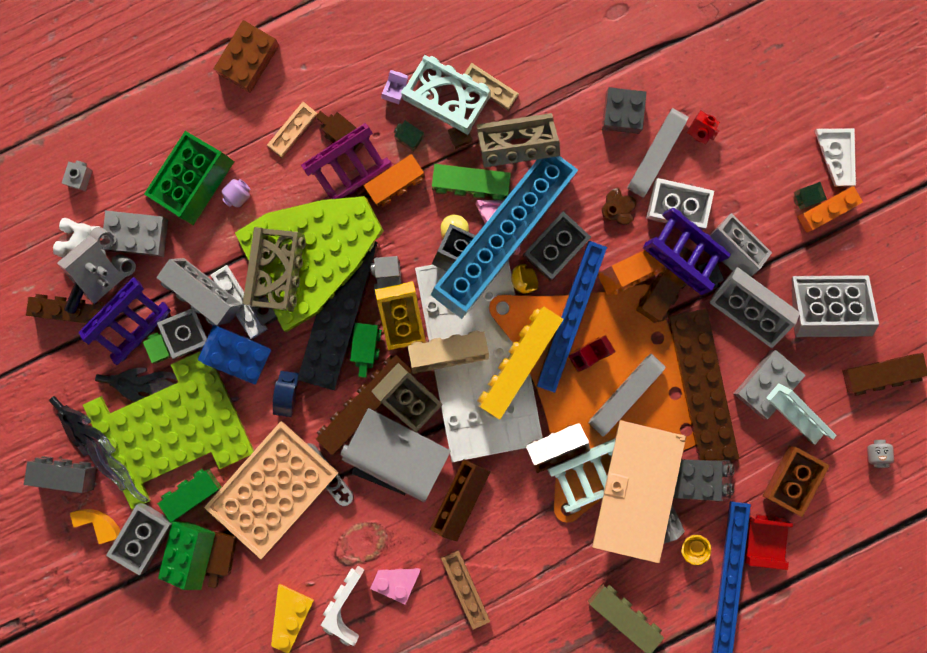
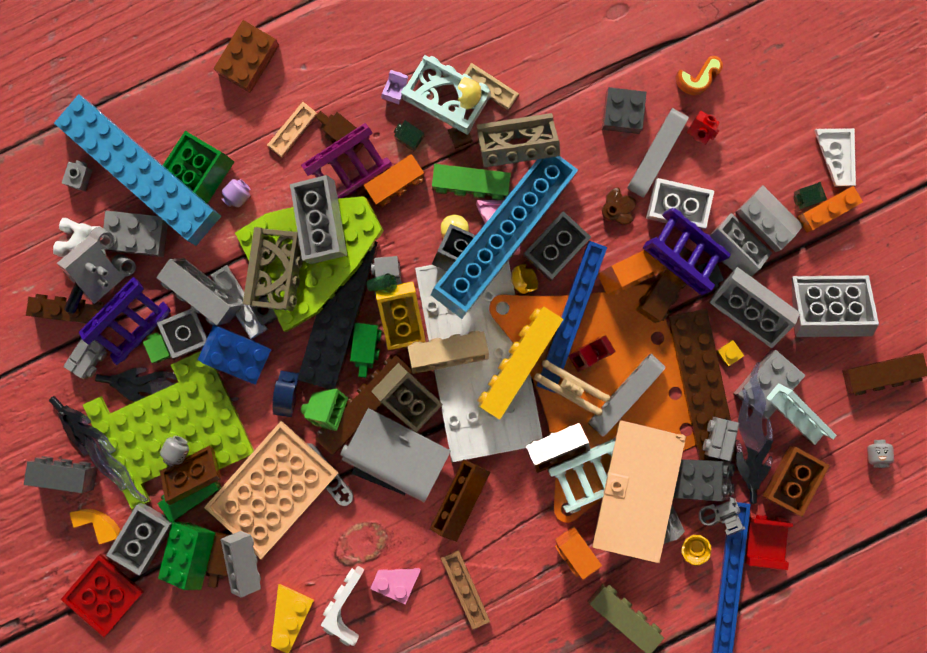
none -> dark azure brick [54,94,221,246]
none -> red plate [60,554,144,637]
none -> light grey brick [63,339,108,379]
none -> light grey head [160,436,189,466]
none -> reddish brown plate [160,445,221,505]
none -> light grey brick [221,531,261,598]
none -> light grey brick [290,175,347,264]
none -> bright green torso [301,389,348,431]
none -> clear green cone [367,273,397,293]
none -> light yellow hair [458,77,482,110]
none -> tan piece [534,360,610,416]
none -> orange brick [555,526,602,580]
none -> orange animal [675,56,723,96]
none -> light grey piece [699,497,745,536]
none -> light grey brick [703,417,740,461]
none -> yellow plate [716,340,744,367]
none -> clear purple piece [735,362,773,504]
none -> light grey slope [736,185,803,252]

